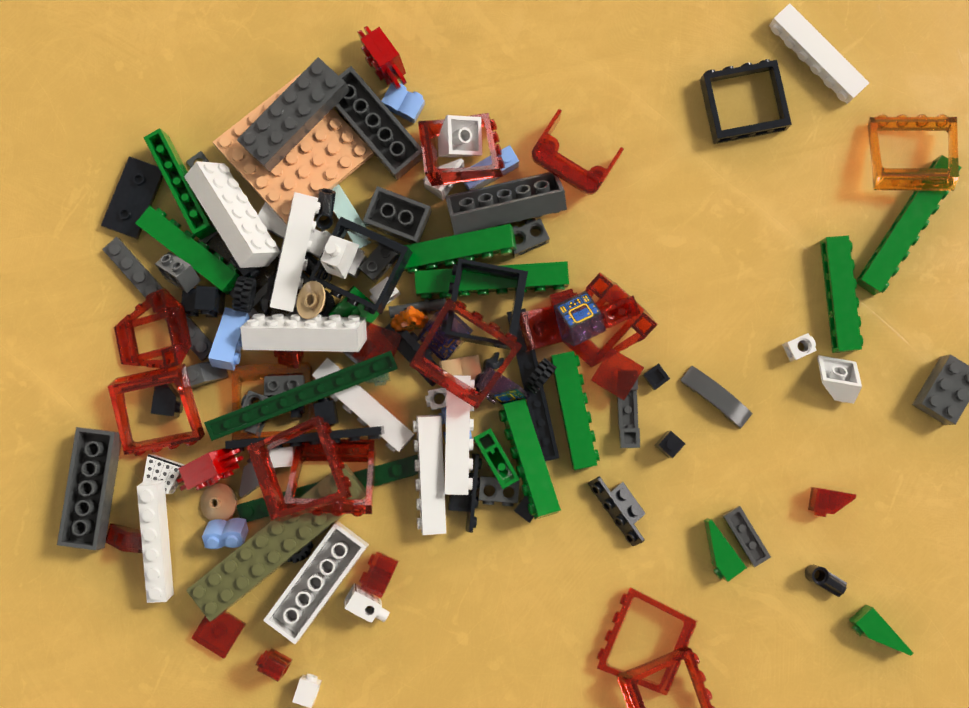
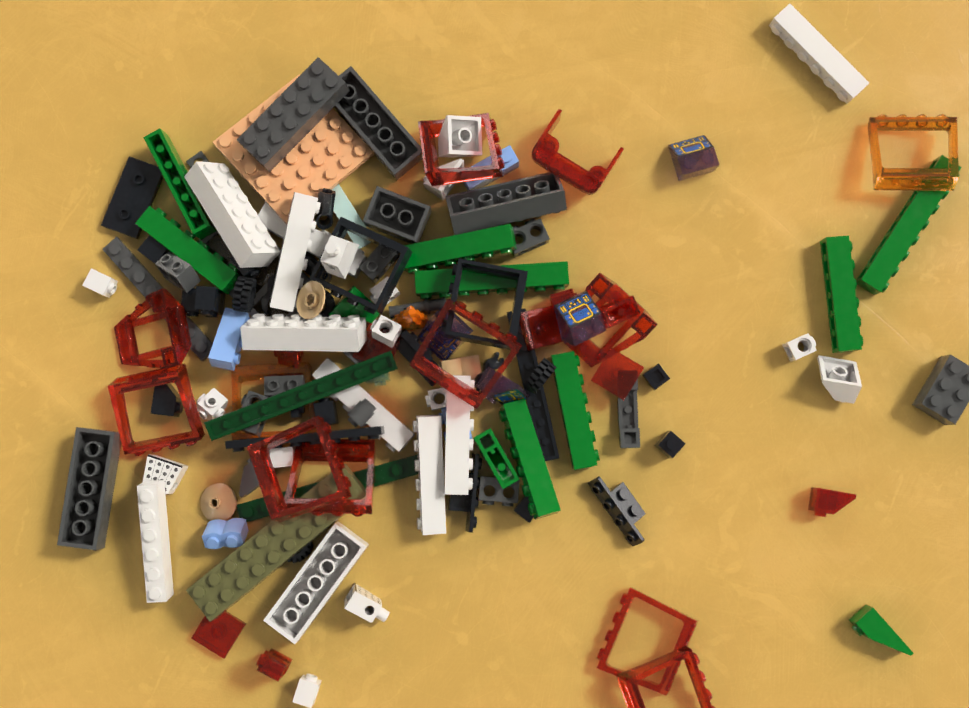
clear red slope [106,523,142,553] -> none
red brick [176,448,244,491] -> none
dark grey slope [181,362,229,389] -> none
red brick [357,26,407,89] -> none
clear red brick [359,551,399,598] -> none
light blue brick [382,83,425,123] -> none
dark grey slope [680,366,753,429] -> none
black window [699,59,792,144] -> none
green slope [704,518,747,582] -> none
dark grey plate [722,506,771,567] -> none
black piece [805,564,847,597] -> none
none -> white brick [83,268,118,298]
none -> black brick [138,235,172,264]
none -> white brick [196,388,228,421]
none -> dark grey brick [348,398,377,427]
none -> white brick [370,315,402,348]
none -> slope [668,135,719,181]

